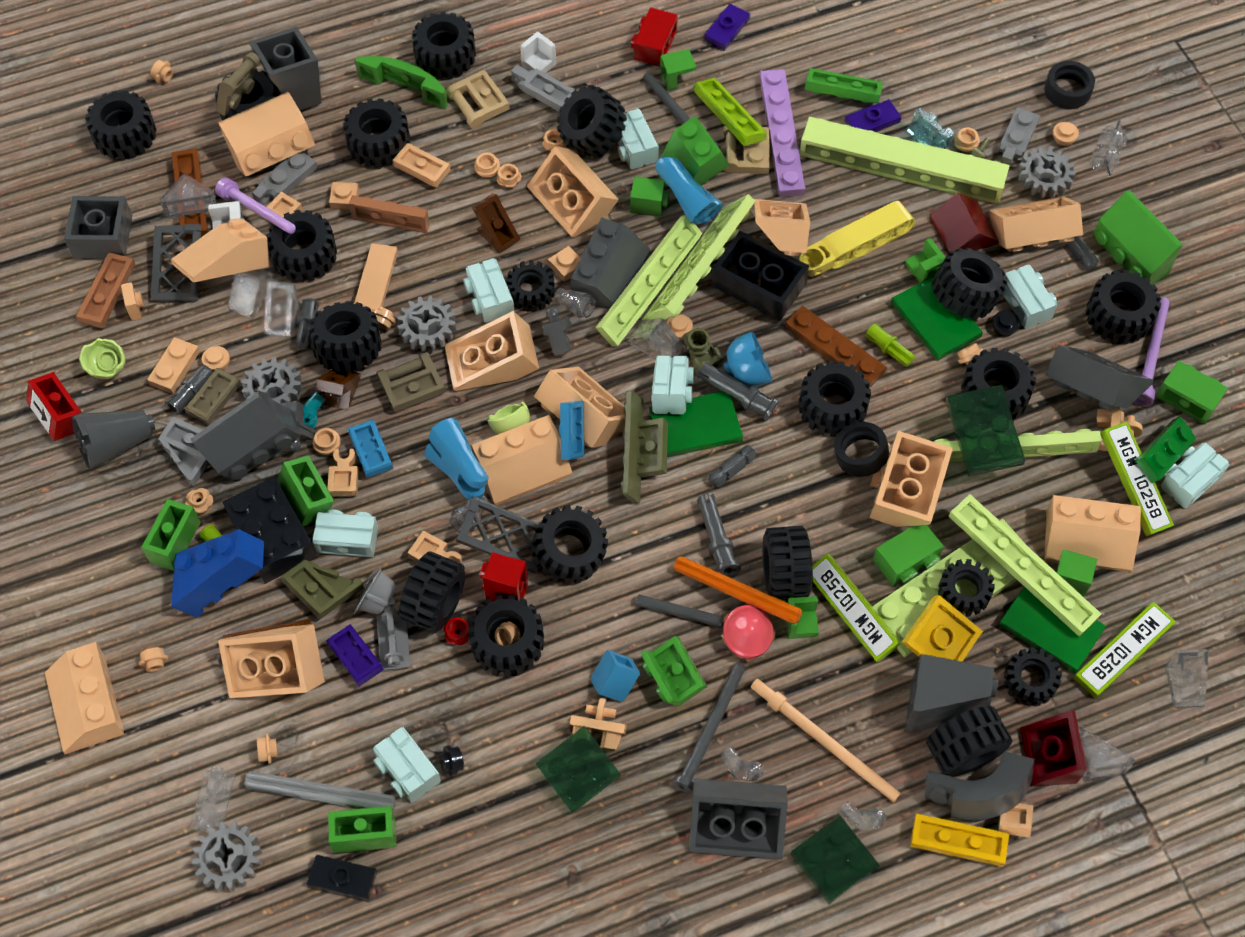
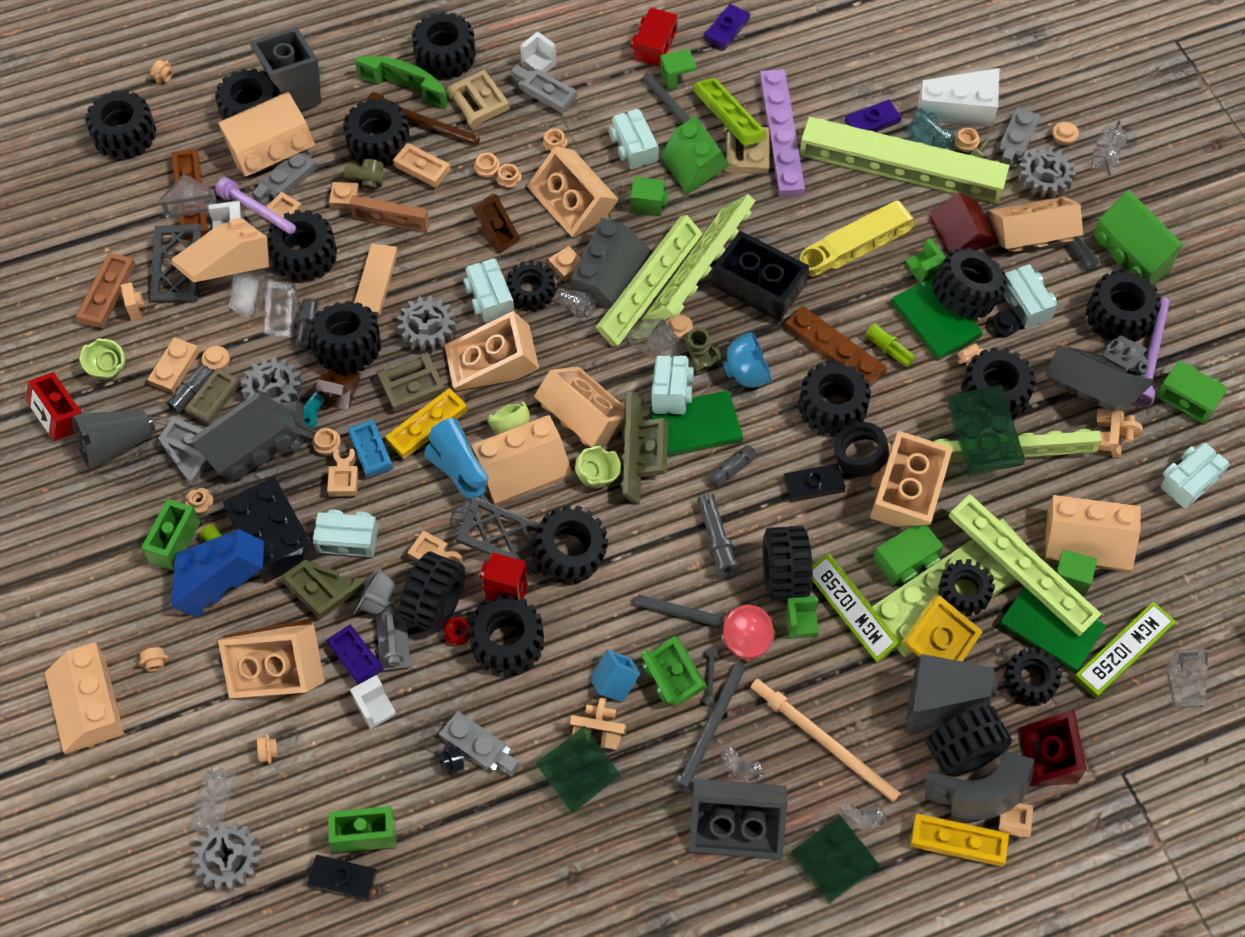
dark grey brick [64,196,133,258] -> none
dark tan plate [216,52,260,116] -> none
light grey axle [244,771,395,810] -> none
bright green brick [277,455,334,526] -> none
light nougat plate [371,307,397,331] -> none
light aqua brick [373,727,441,802] -> none
light nougat plate [495,621,522,646] -> none
dark grey piece [542,307,572,356] -> none
black tyre [557,85,627,157] -> none
dark azure plate [559,401,584,460] -> none
dark azure piece [656,157,724,225] -> none
orange axle [673,556,802,624] -> none
dark grey pin [697,362,779,421] -> none
light nougat slope [753,199,810,256] -> none
bright green plate [805,68,883,104] -> none
black tyre [1044,60,1095,109] -> none
clear slope [1079,727,1135,782] -> none
tile [1100,421,1174,537] -> none
green plate [1135,416,1196,483] -> none
none -> olive plate [343,159,384,189]
none -> white panel [350,675,396,729]
none -> reddish brown piece [368,92,480,145]
none -> yellow plate [385,388,468,459]
none -> light grey hinge [439,711,519,777]
none -> yellowish green hair [575,446,621,488]
none -> dark grey hinge [703,647,718,706]
none -> black plate [783,463,846,503]
none -> white wedge [917,68,999,127]
none -> light grey hinge [1102,335,1149,374]

